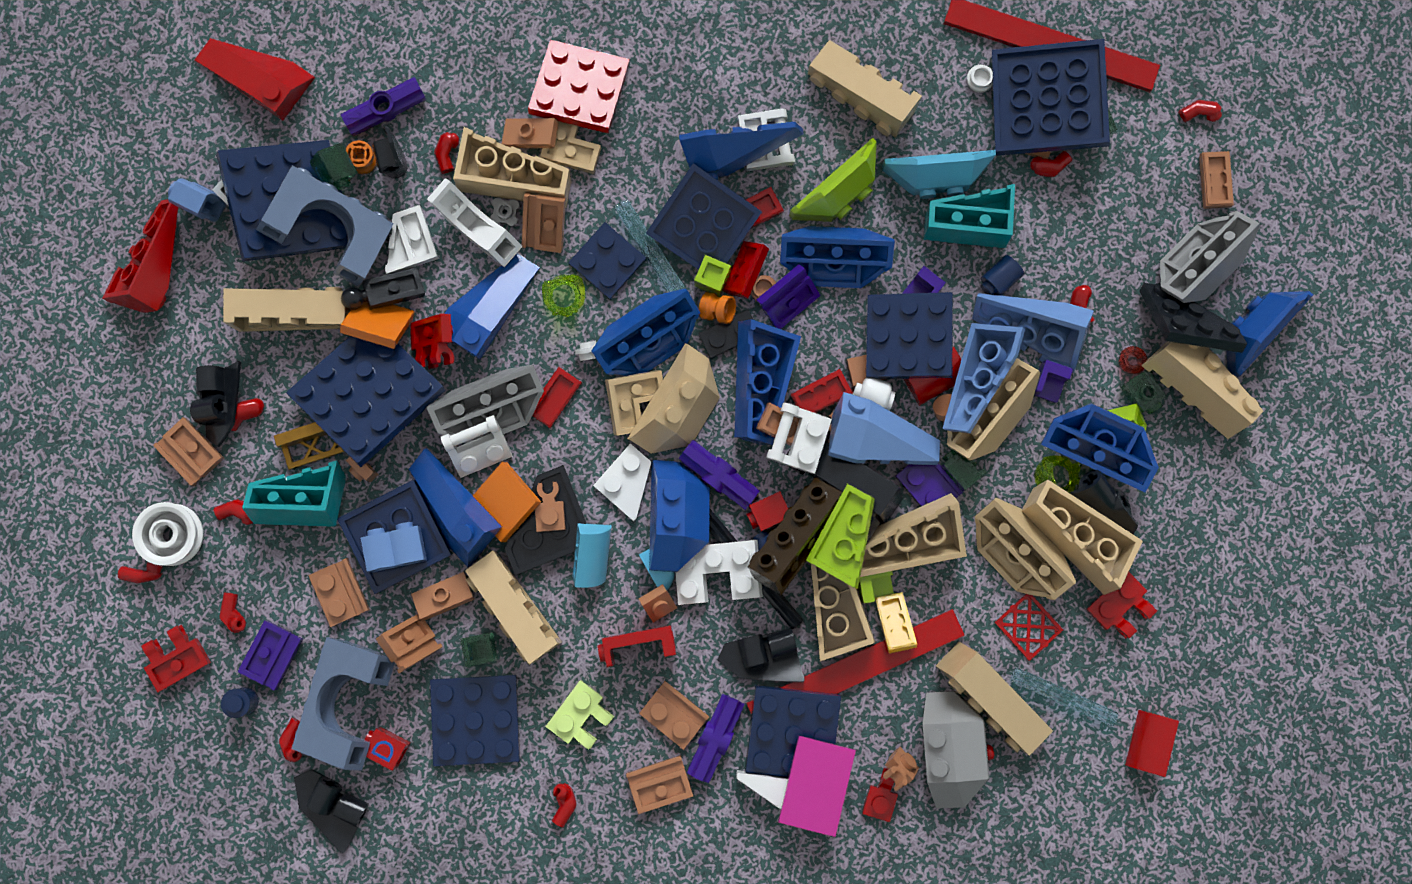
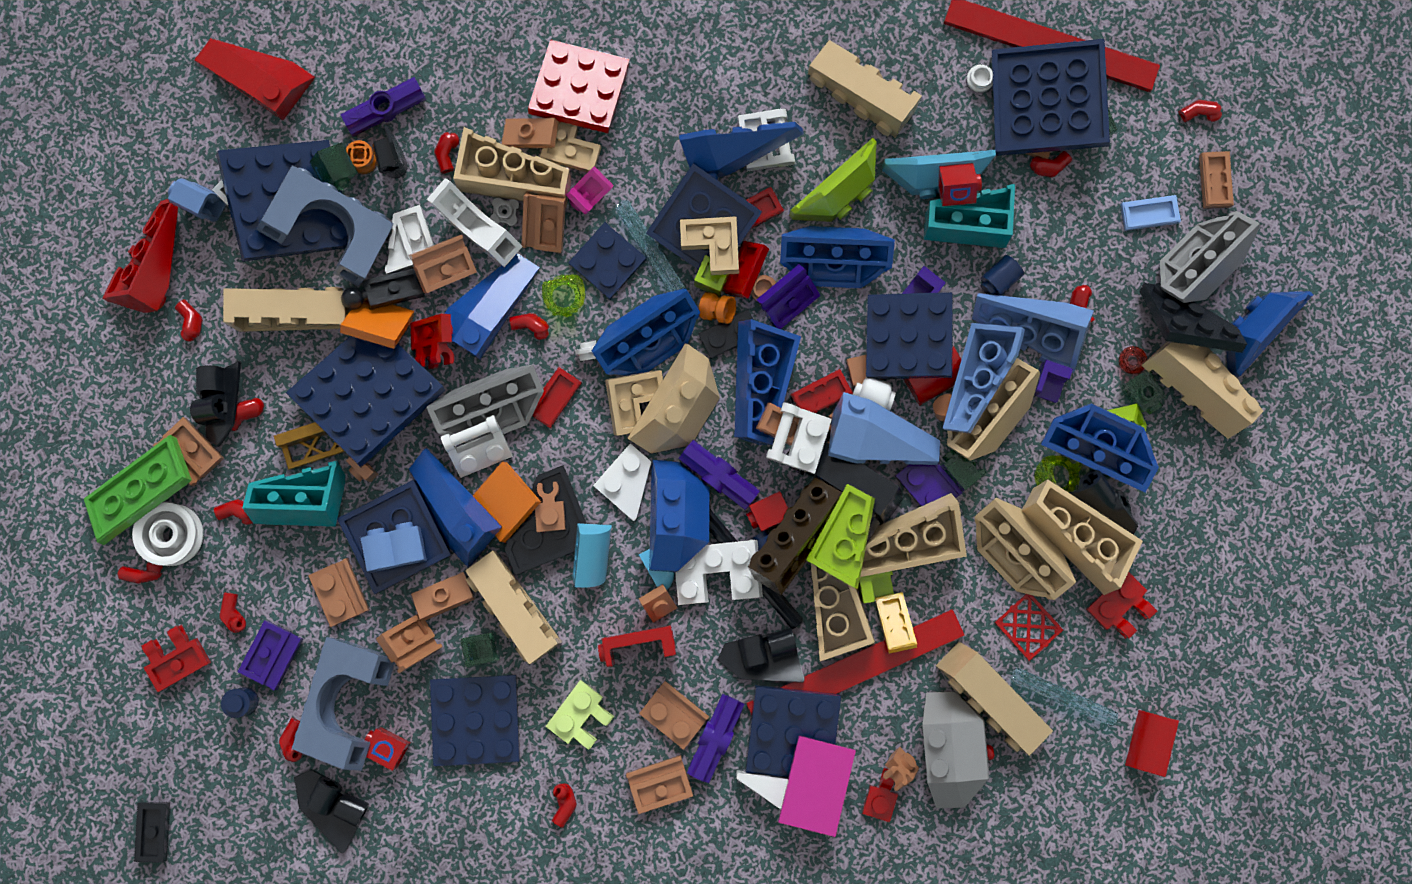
none -> bright green tile [84,435,192,545]
none -> black plate [134,802,170,863]
none -> red arm [175,299,203,342]
none -> nougat plate [408,235,477,293]
none -> red arm [509,313,549,340]
none -> dark pink bracket [566,166,614,215]
none -> tan plate [680,217,739,275]
none -> red brick [938,163,982,206]
none -> light blue tile [1120,195,1181,231]

